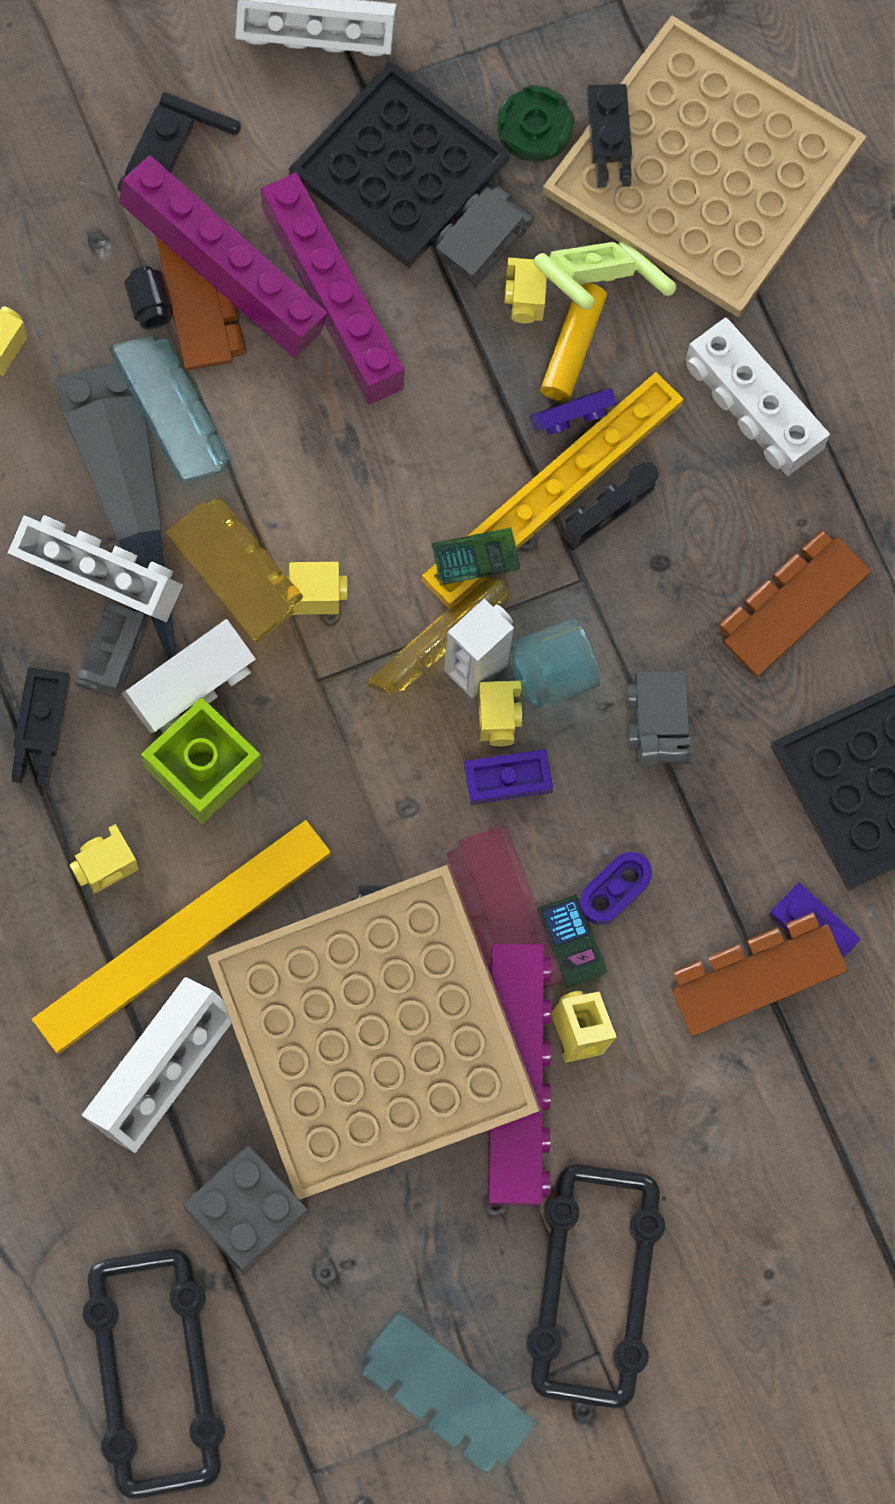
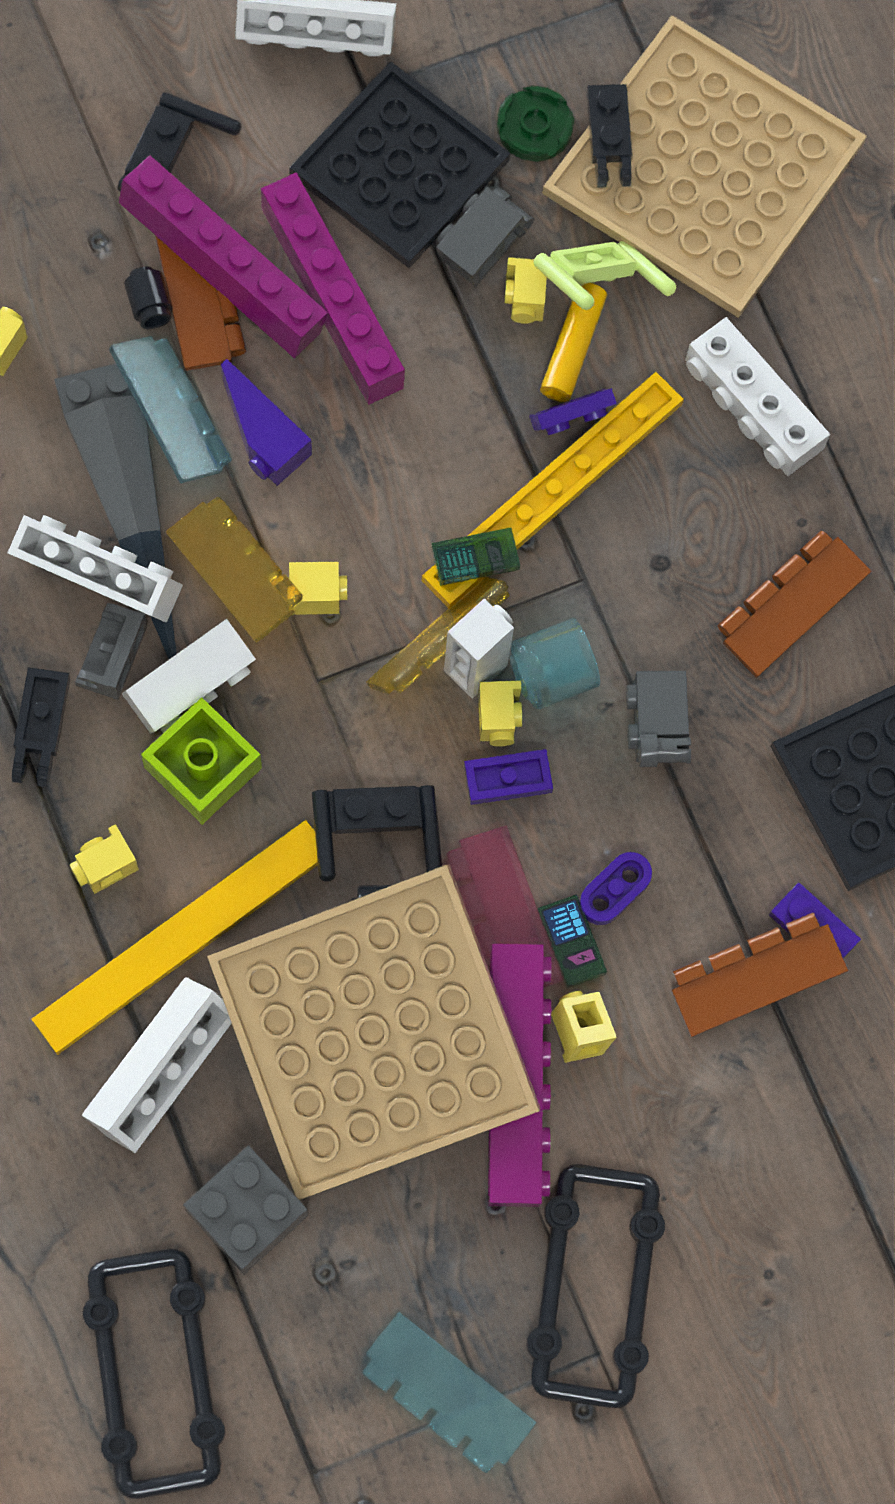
black hinge [562,461,659,551] -> none
none -> dark purple slope [221,359,312,486]
none -> black plate [312,785,442,882]

